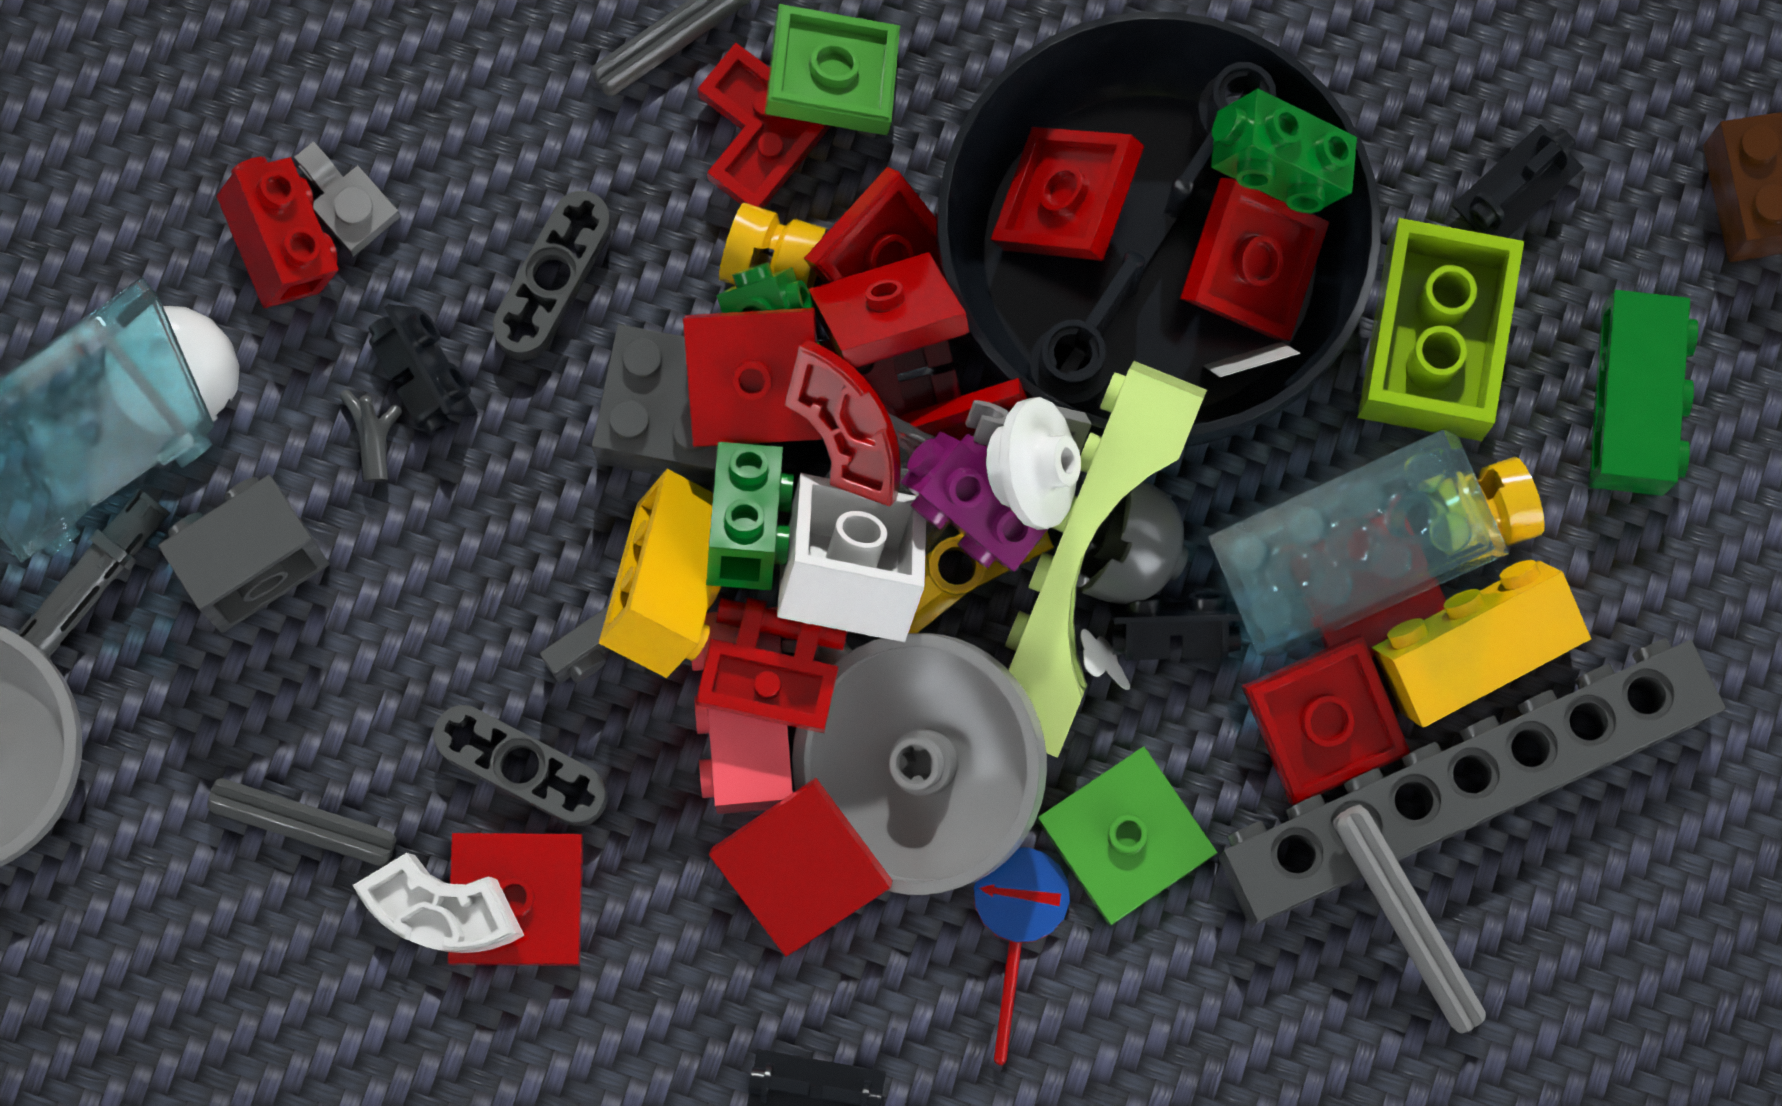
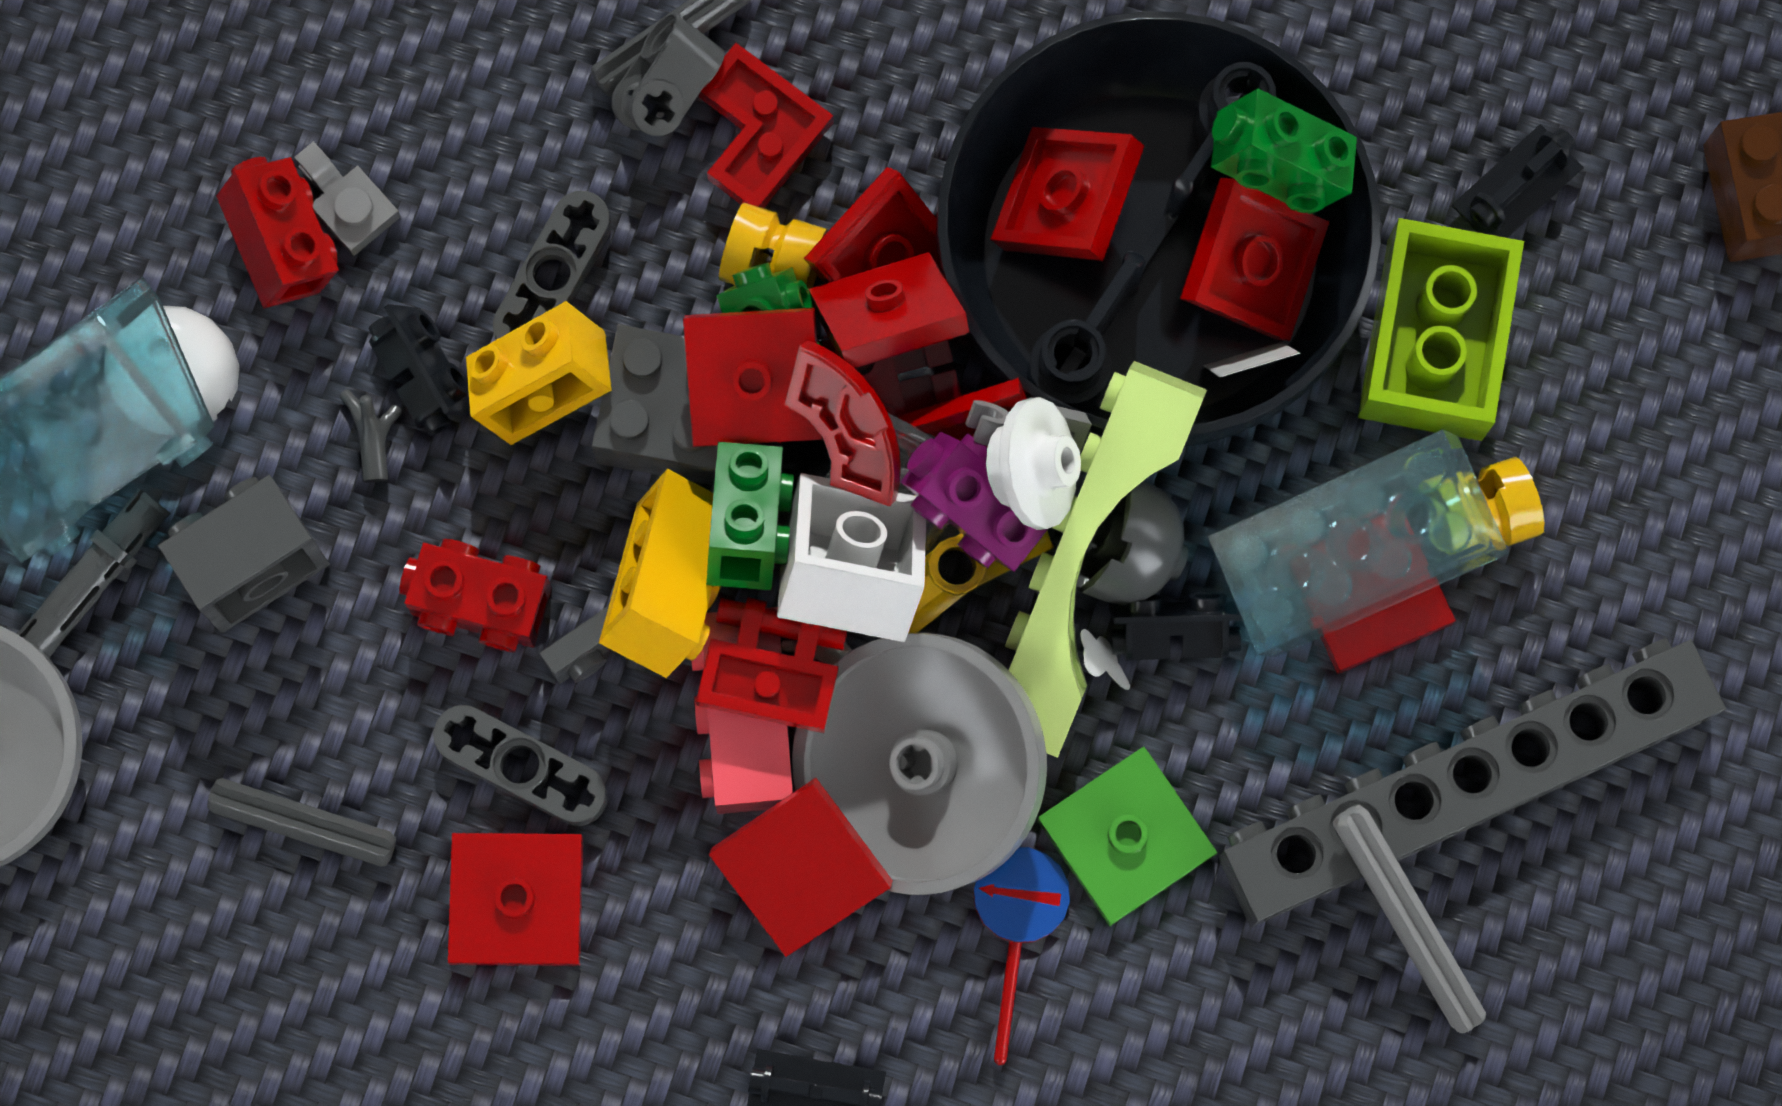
white tile [353,853,525,953] -> none
bright green plate [764,4,900,136] -> none
red plate [1241,635,1410,805] -> none
yellow brick [1372,560,1591,728] -> none
green brick [1588,289,1698,496] -> none
none -> red brick [399,539,552,653]
none -> yellow brick [466,301,612,445]
none -> dark grey piece [611,12,724,136]

